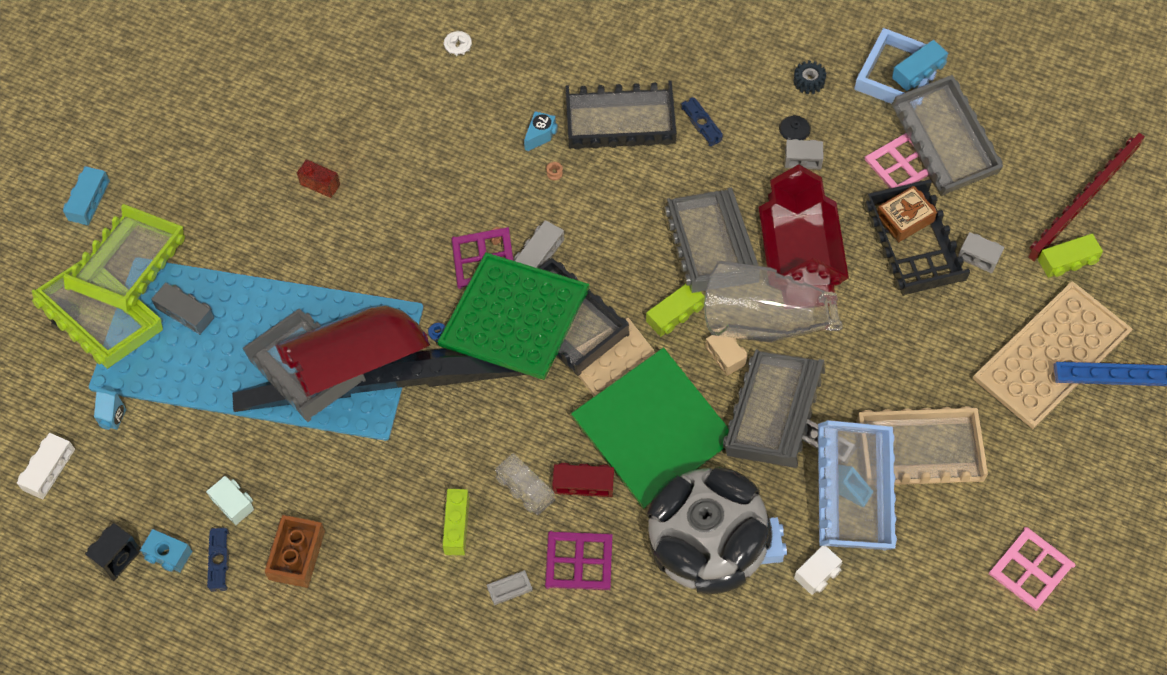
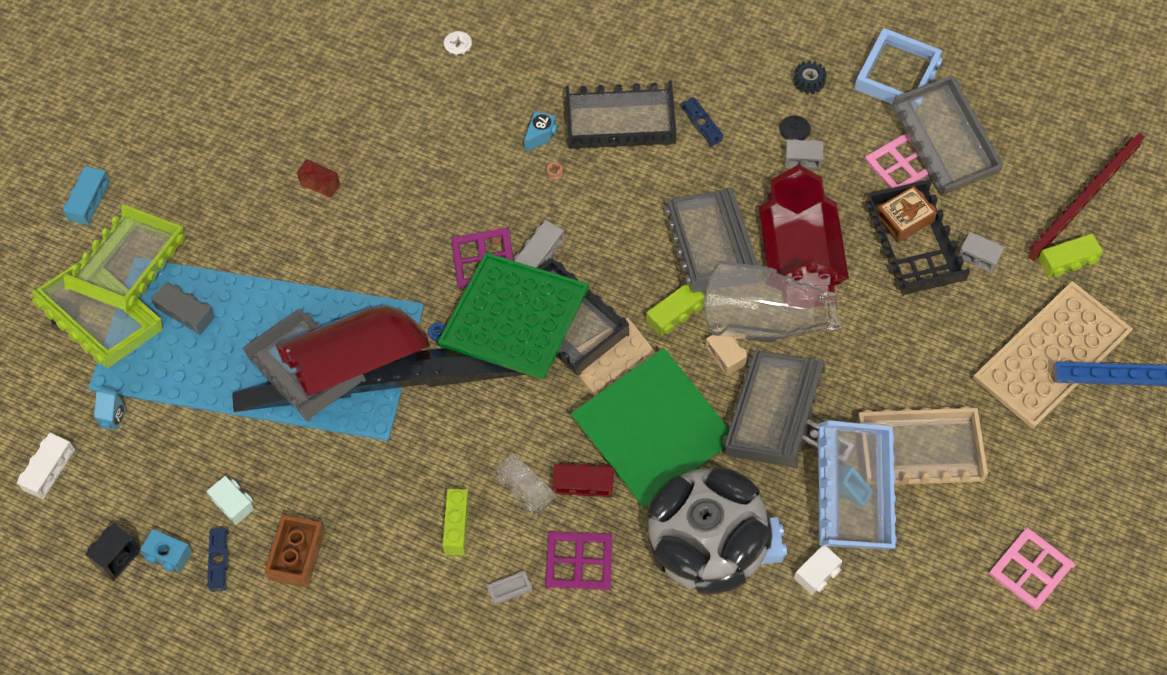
dark azure brick [892,40,948,91] -> none

